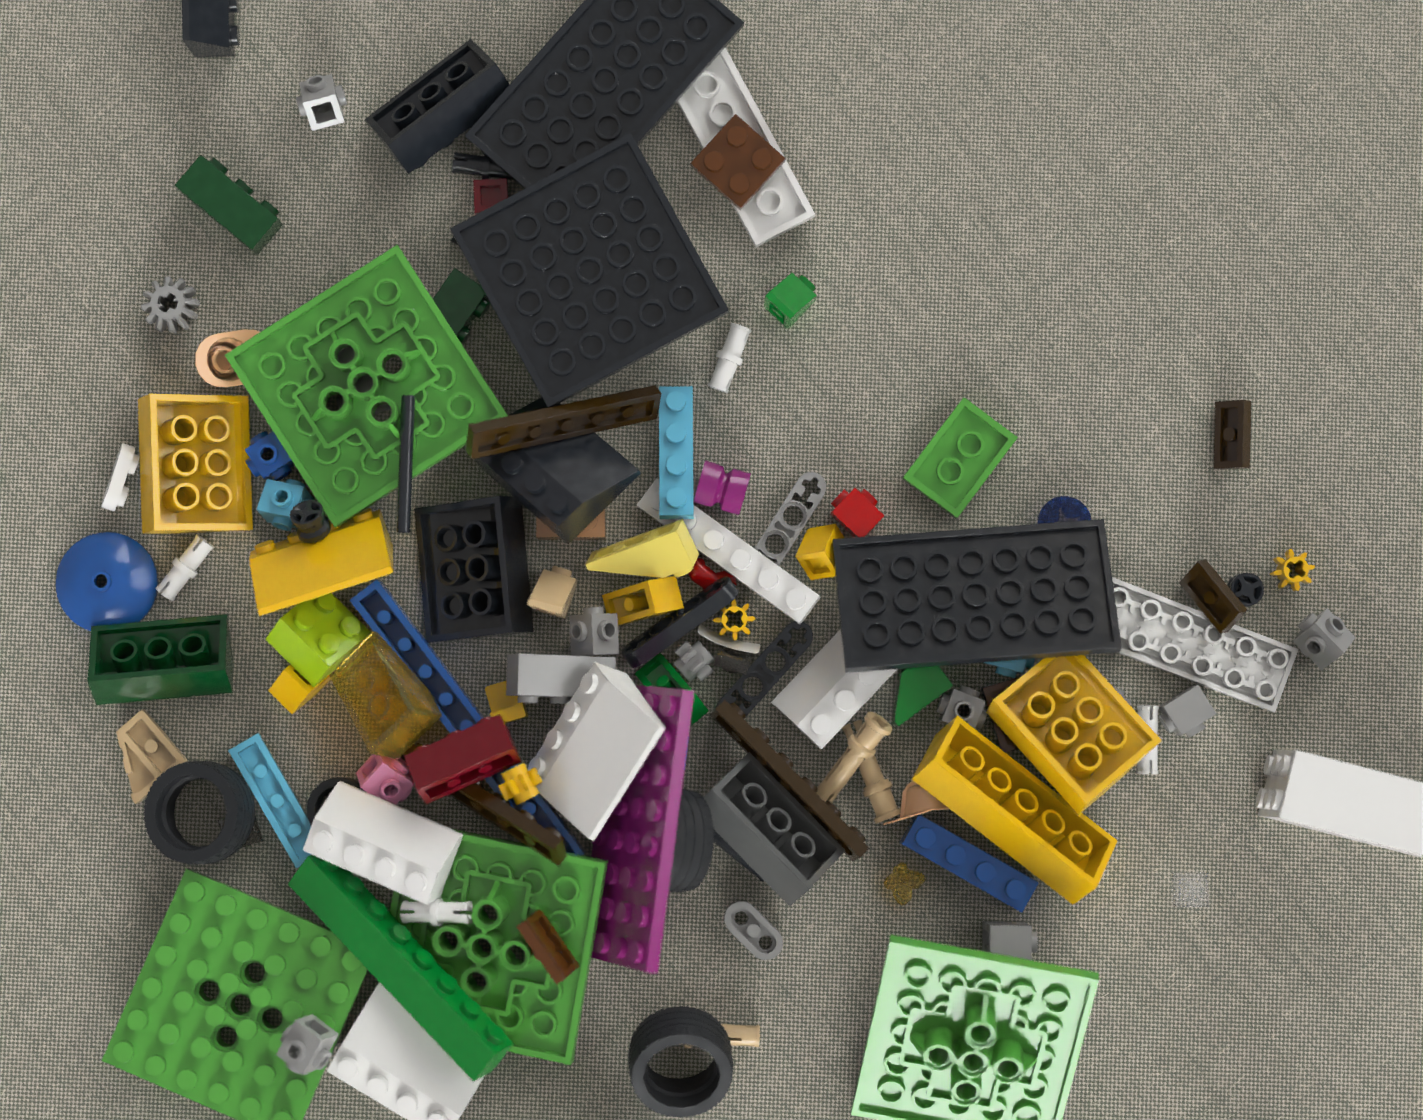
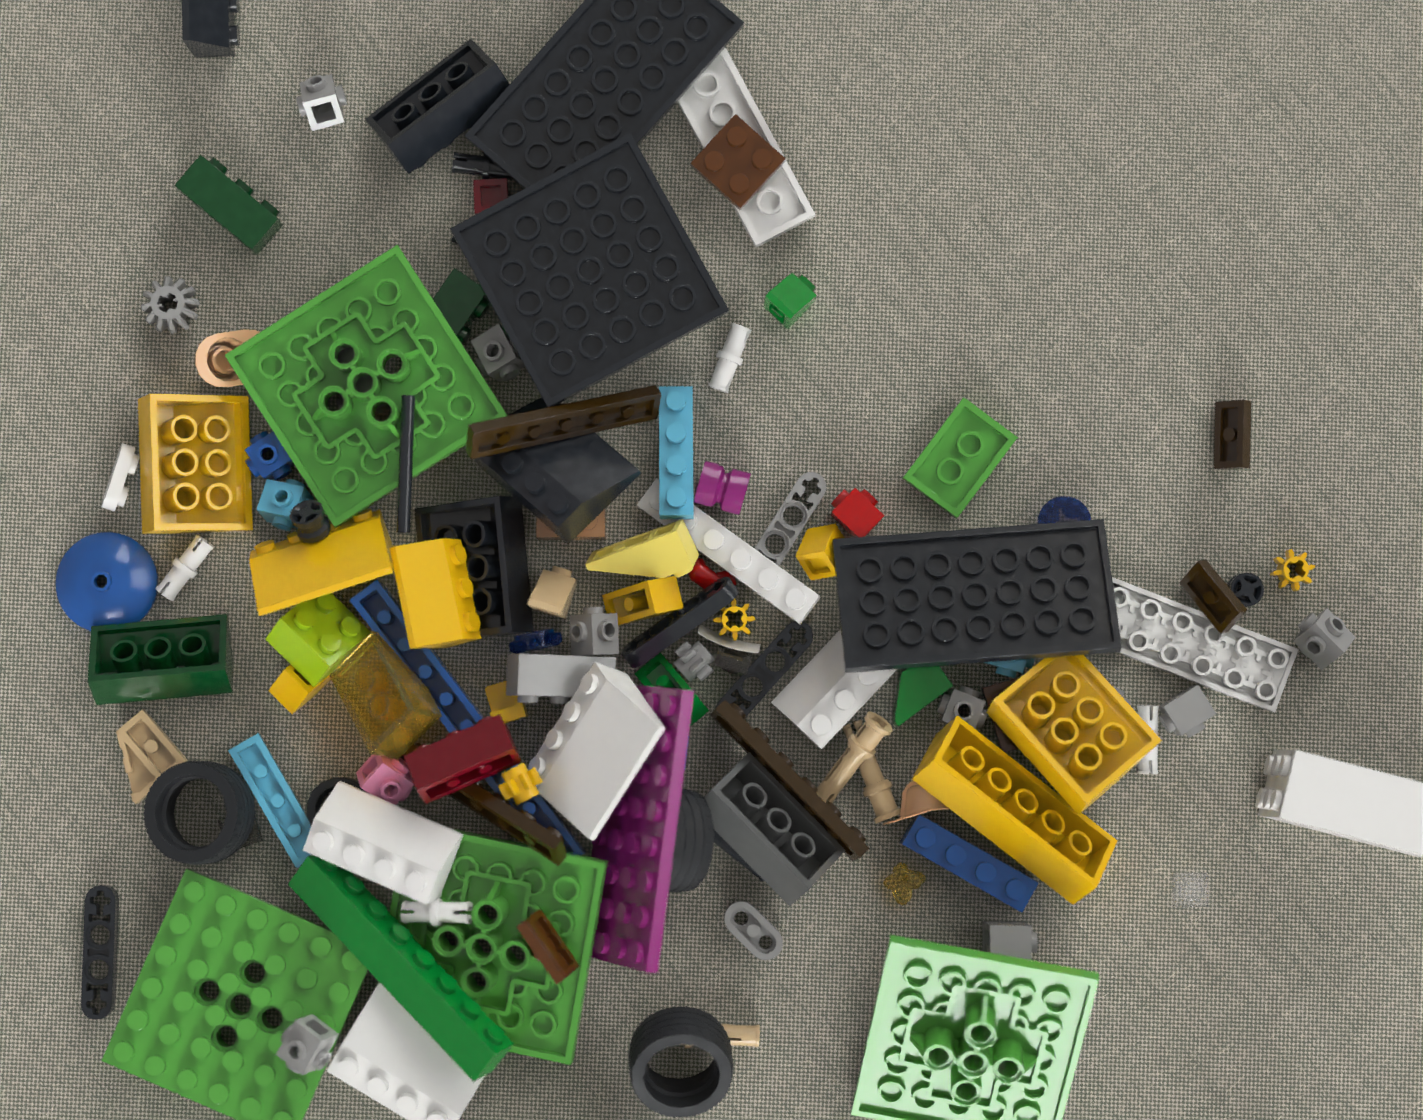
none -> black beam [81,884,119,1020]
none -> yellow slope [390,538,481,649]
none -> light grey brick [471,324,525,382]
none -> clear blue gear [508,628,562,654]

